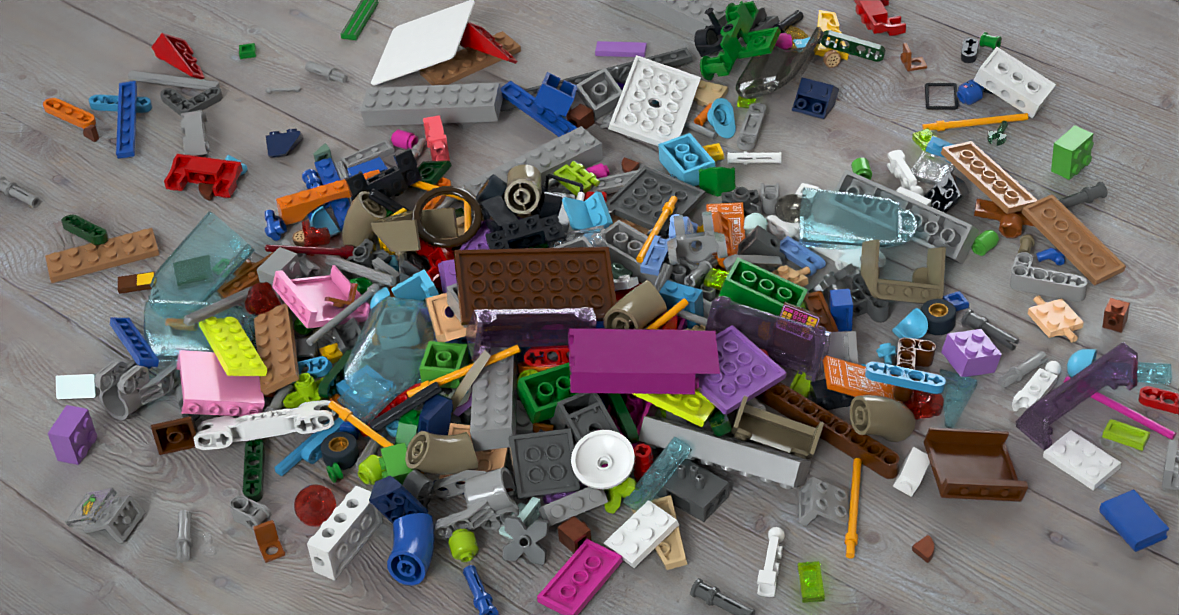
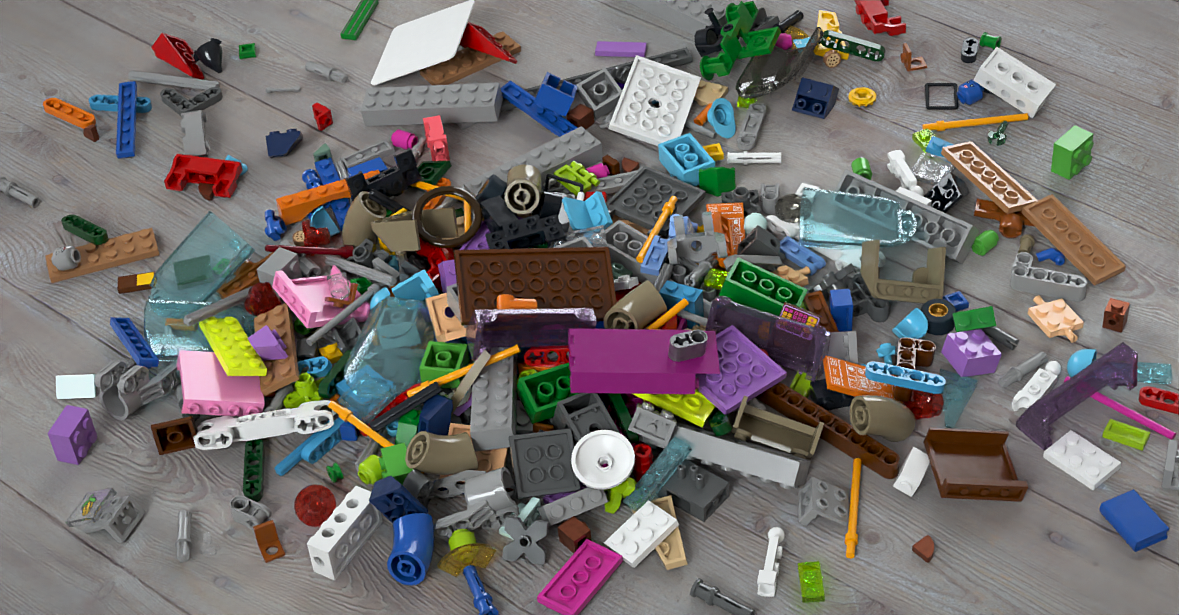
black wheel [321,432,359,470] -> none
dark grey pin [1059,182,1108,208] -> none
none -> light grey head [51,245,81,271]
none -> black hat [194,38,223,73]
none -> medium lavender slope [247,325,288,361]
none -> red bracket [312,102,333,131]
none -> clear plate [327,272,350,300]
none -> clear yellow tile [437,543,497,577]
none -> orange piece [497,294,537,320]
none -> reddish brown plate [602,154,620,176]
none -> light grey bracket [628,401,677,446]
none -> flat silver beam [668,330,708,362]
none -> yellow gear [848,87,876,107]
none -> green brick [952,306,996,332]

